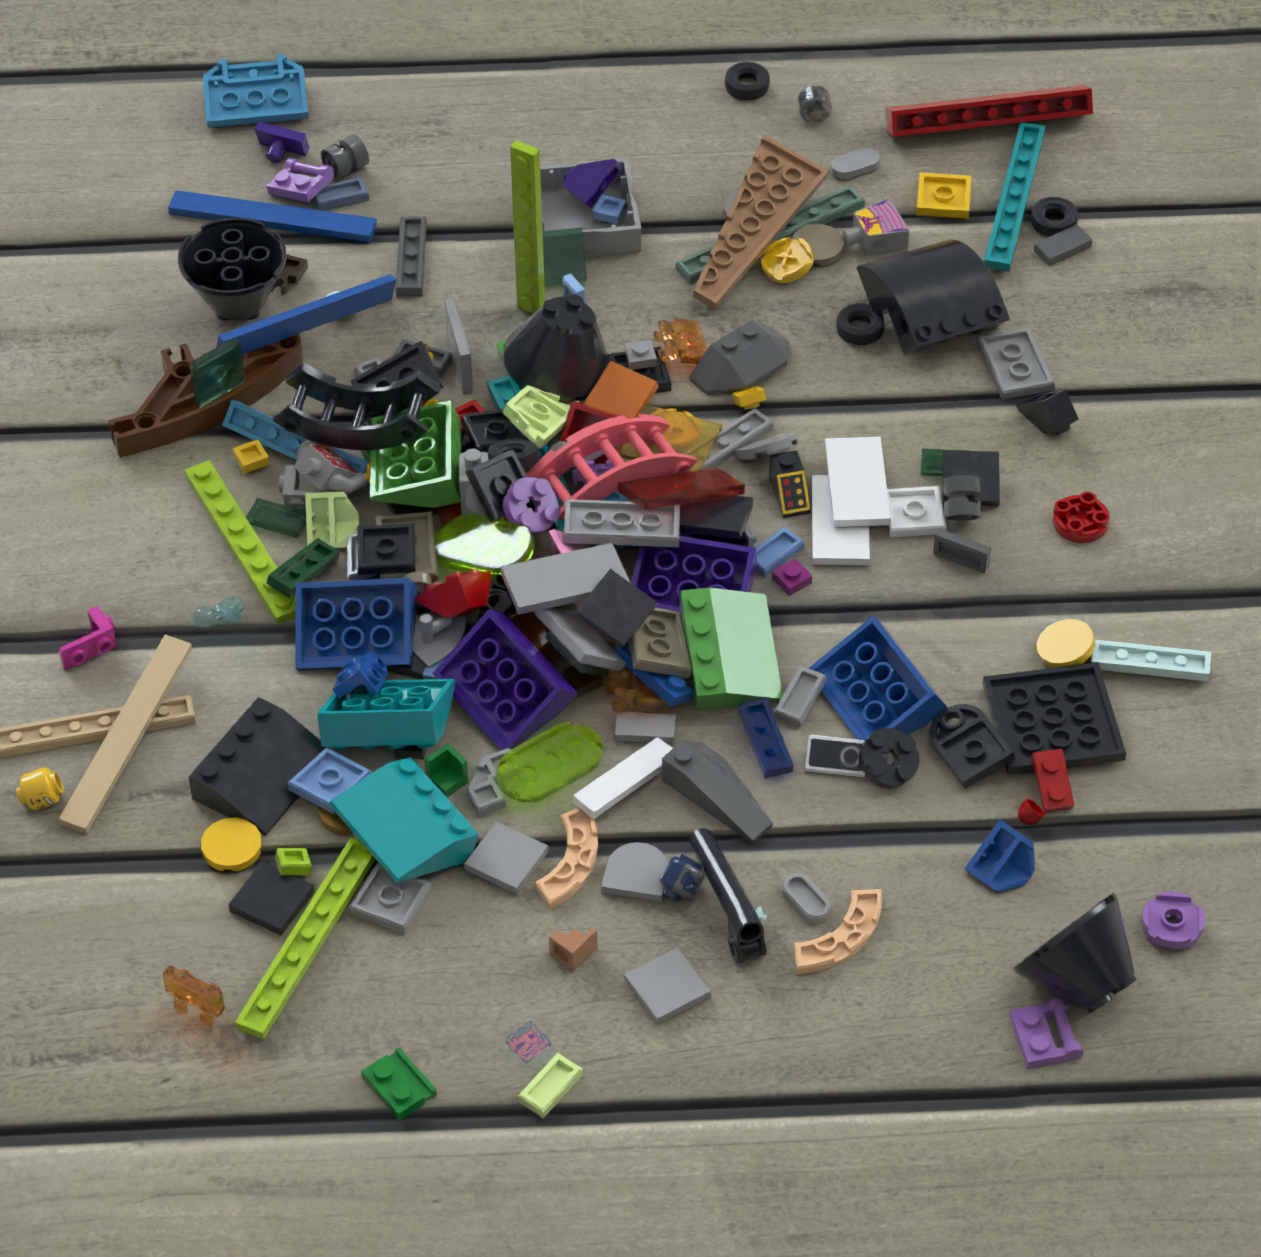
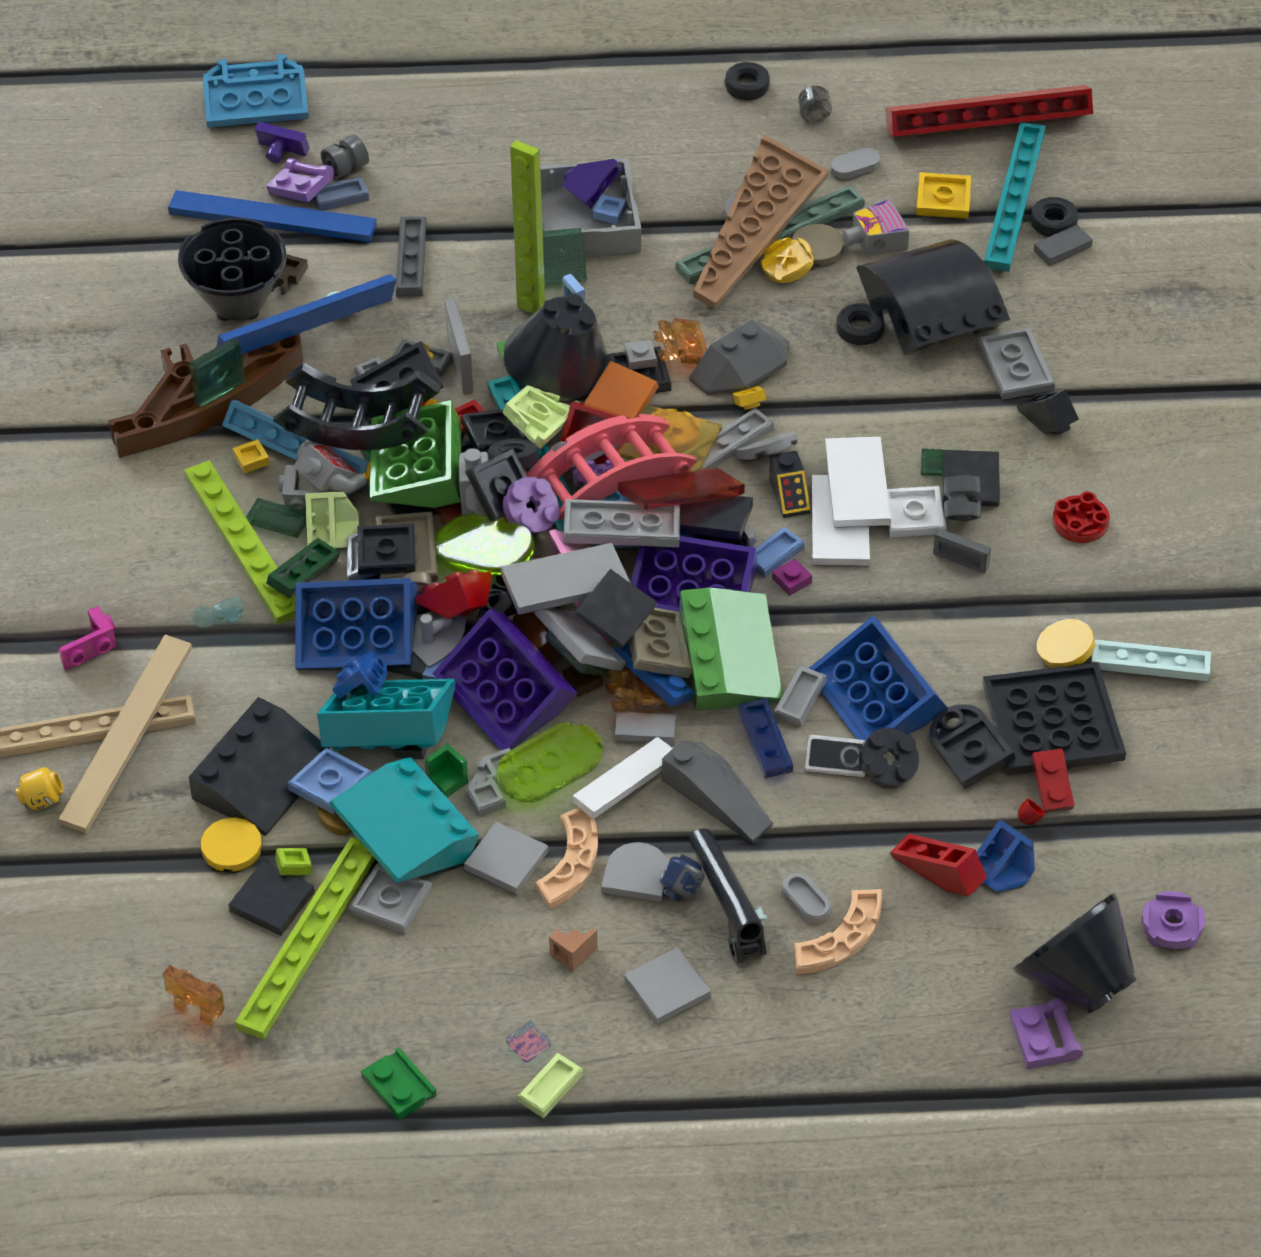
none -> red slope [890,834,987,897]

